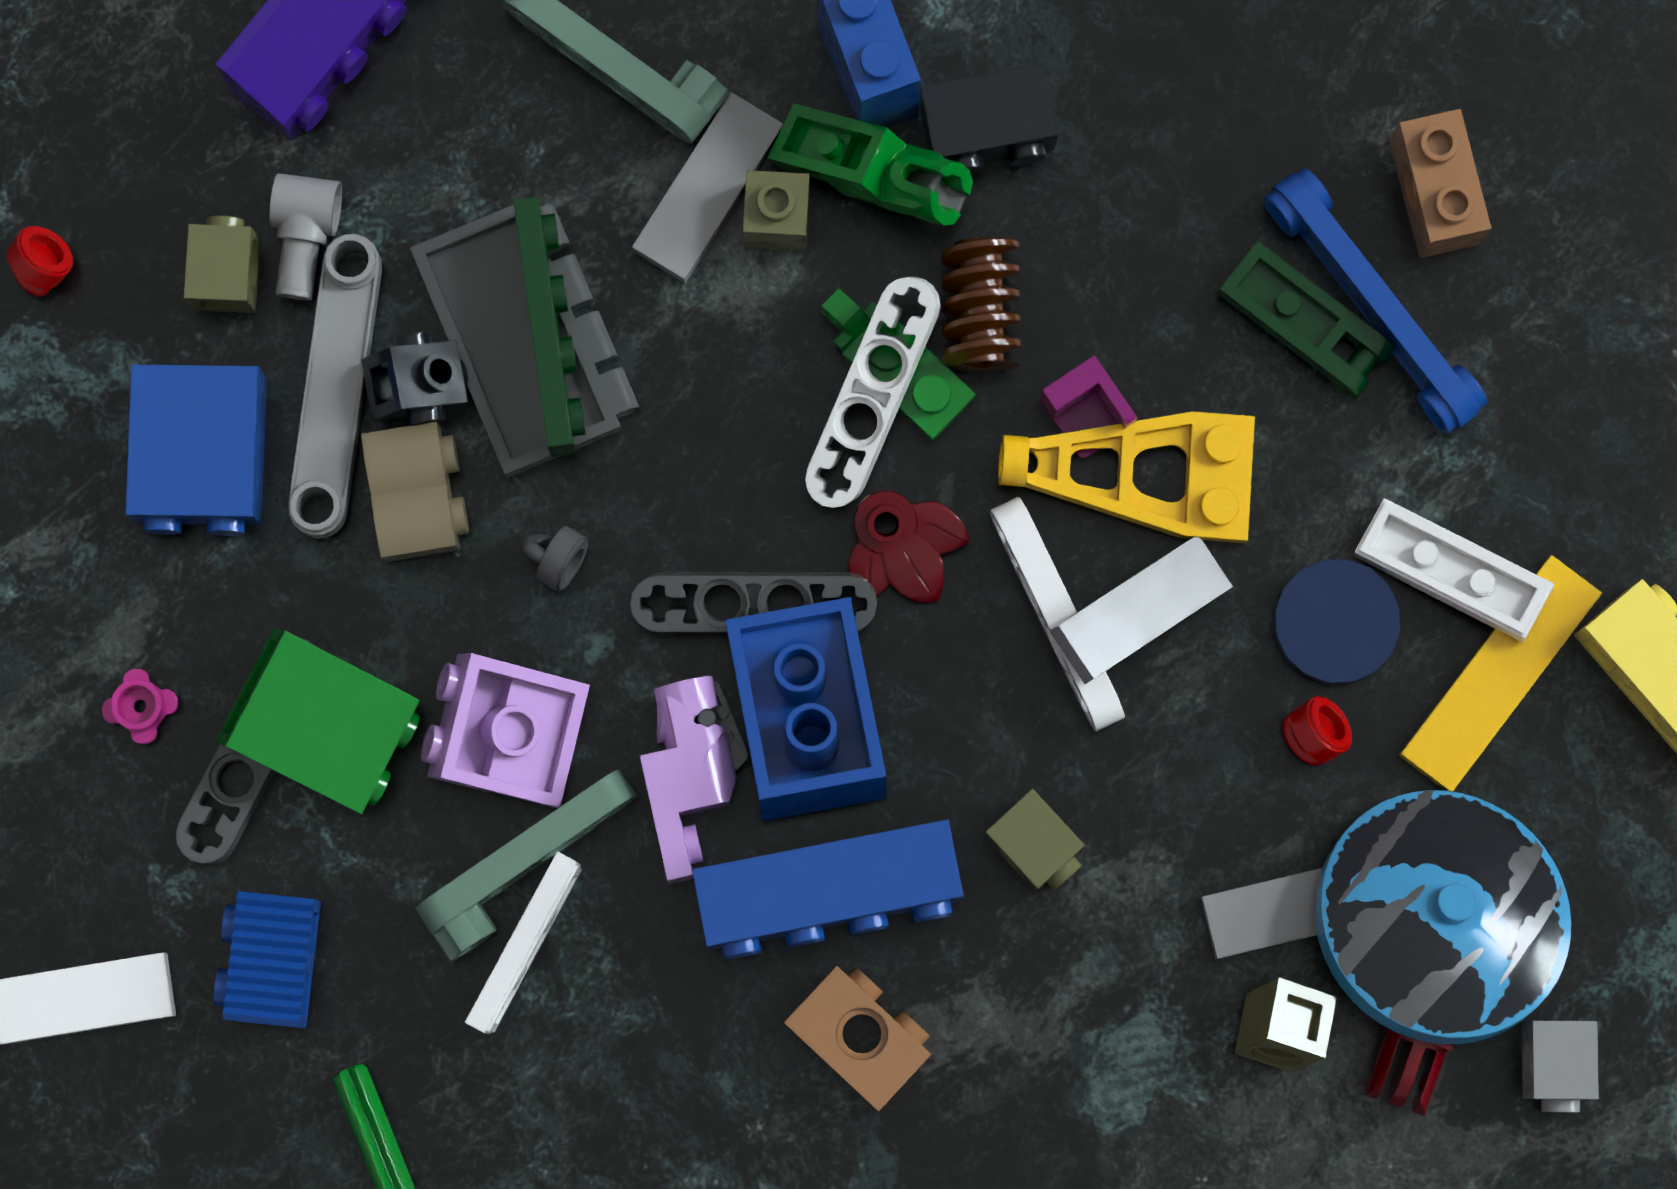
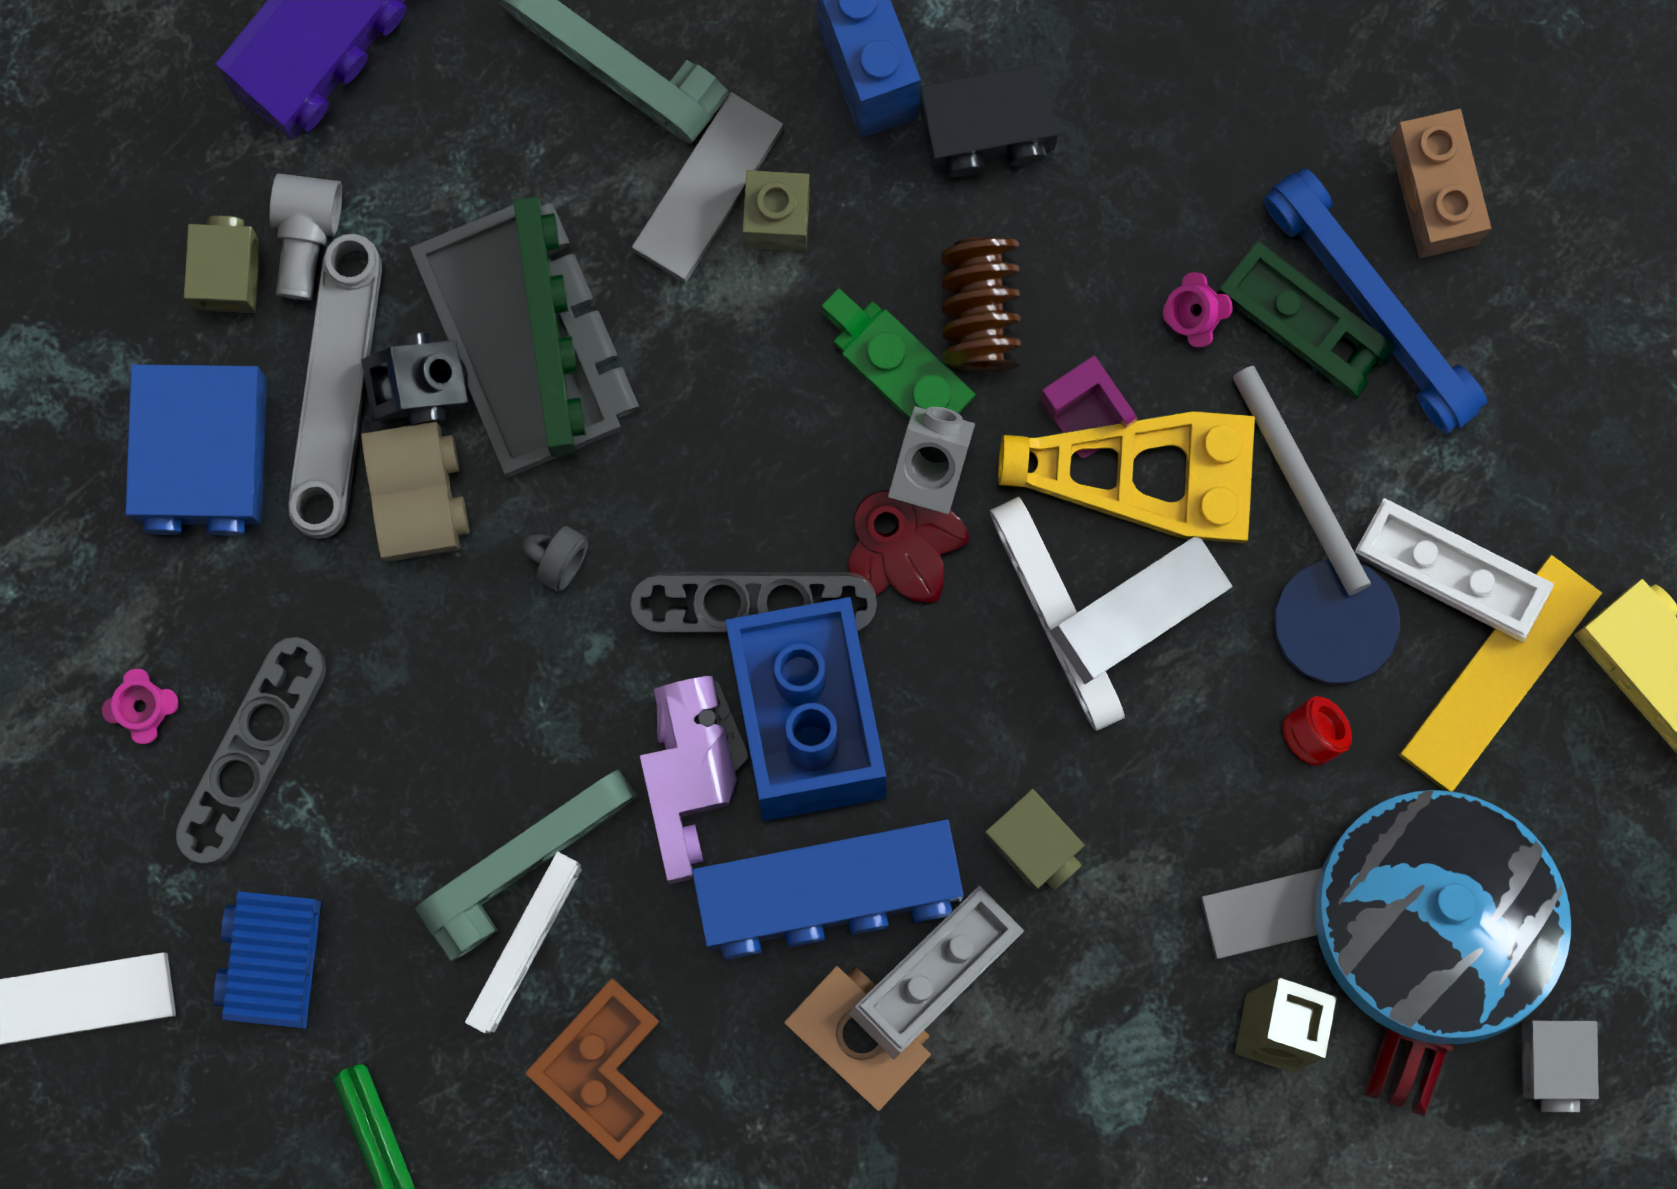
red tile [7,226,73,297] -> none
green brick [215,628,420,814] -> none
lavender plate [421,653,590,808] -> none
green plate [767,103,973,226] -> none
white beam [805,277,941,508] -> none
none -> dark orange plate [525,978,664,1161]
none -> light grey tile [849,885,1024,1060]
none -> light grey brick [888,406,975,515]
none -> dark pink plate [1163,272,1233,347]
none -> light grey bar [1232,366,1371,596]

